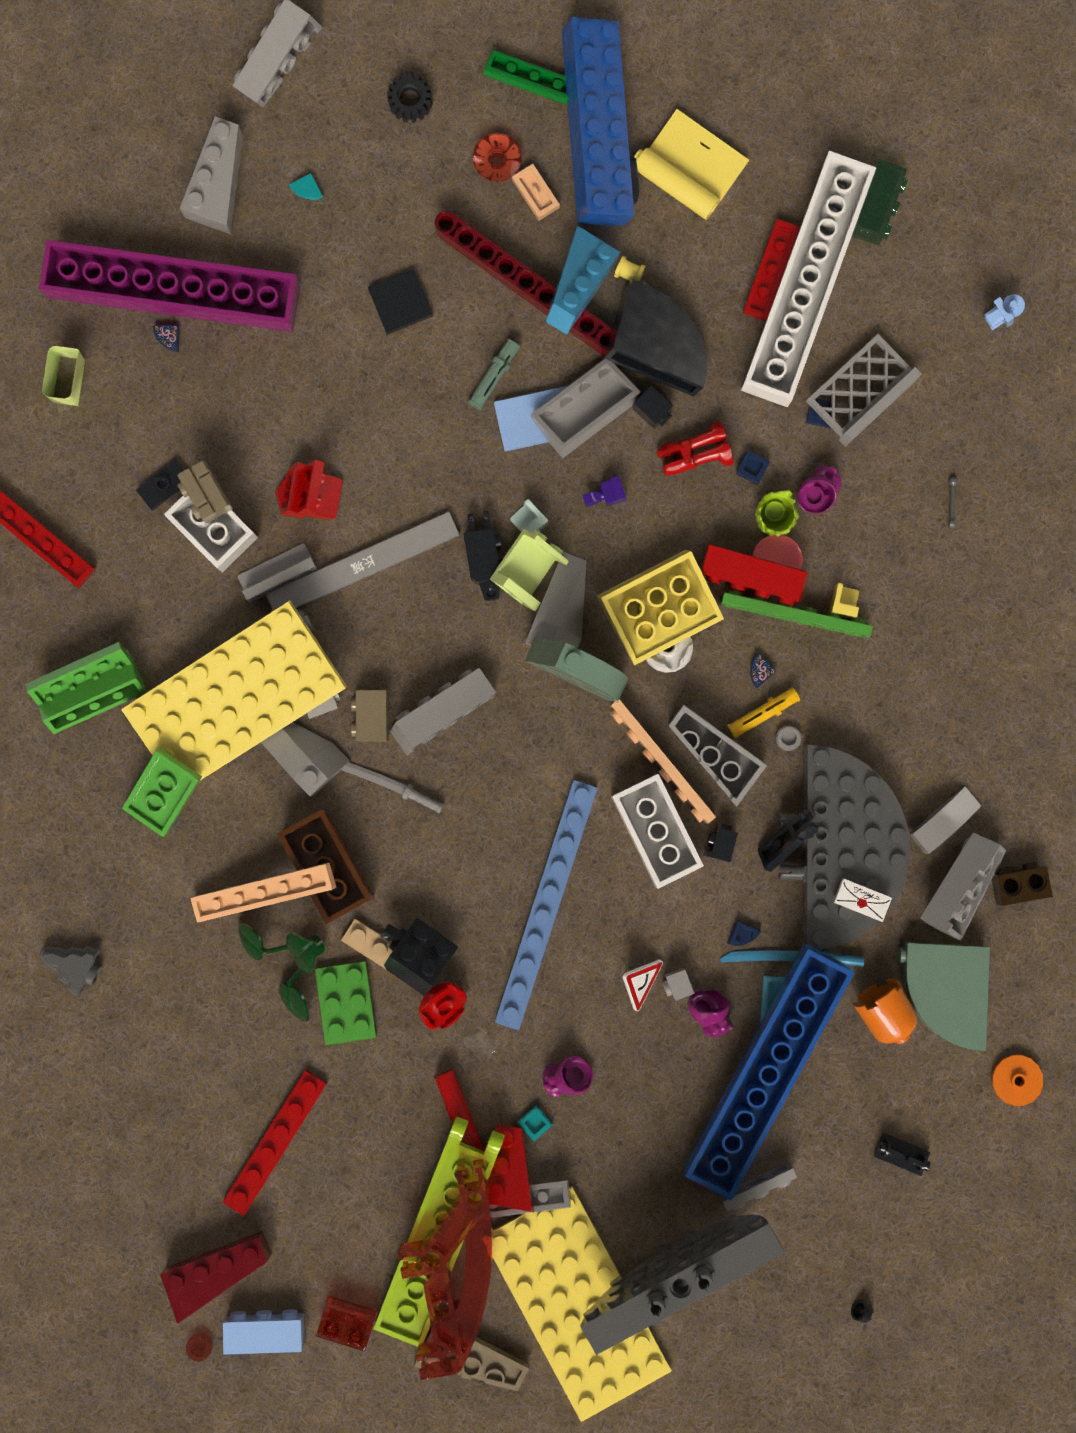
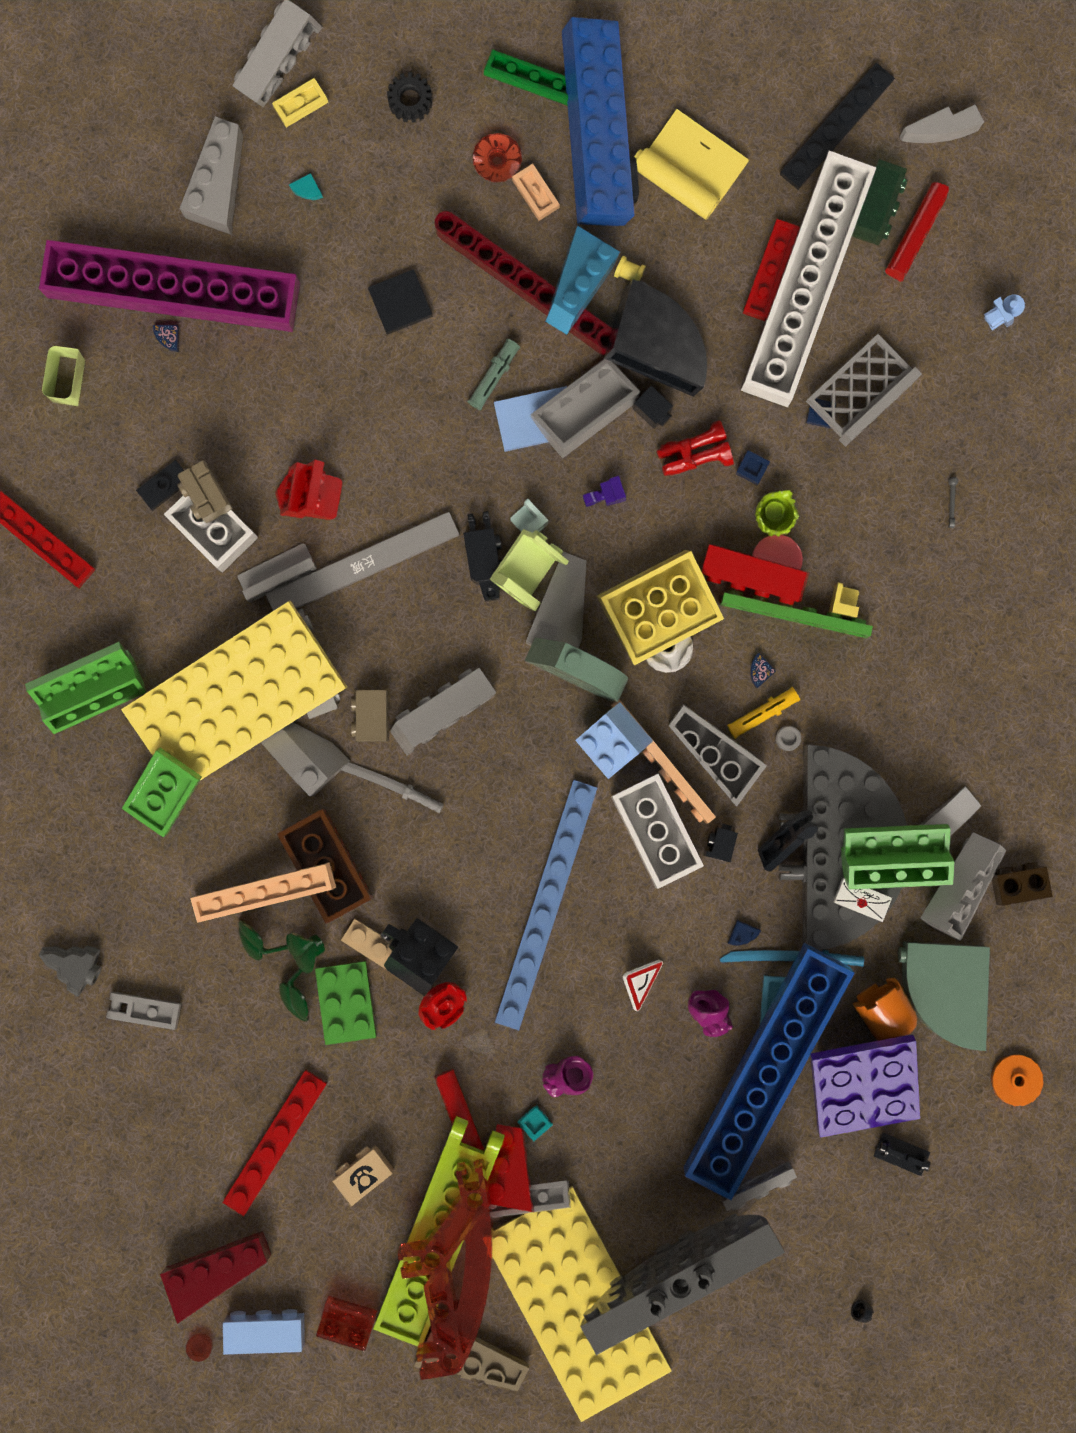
light grey plate [662,968,694,1001] -> none
magenta hair [797,465,842,513] -> none
none -> light grey plate [106,992,182,1030]
none -> light yellow plate [272,78,328,128]
none -> tan brick [332,1145,394,1206]
none -> light blue brick [575,702,653,779]
none -> black plate [780,63,895,190]
none -> piece [810,1034,920,1138]
none -> bright green brick [841,824,954,890]
none -> red brick [885,182,949,282]
none -> light grey slope [899,105,984,143]

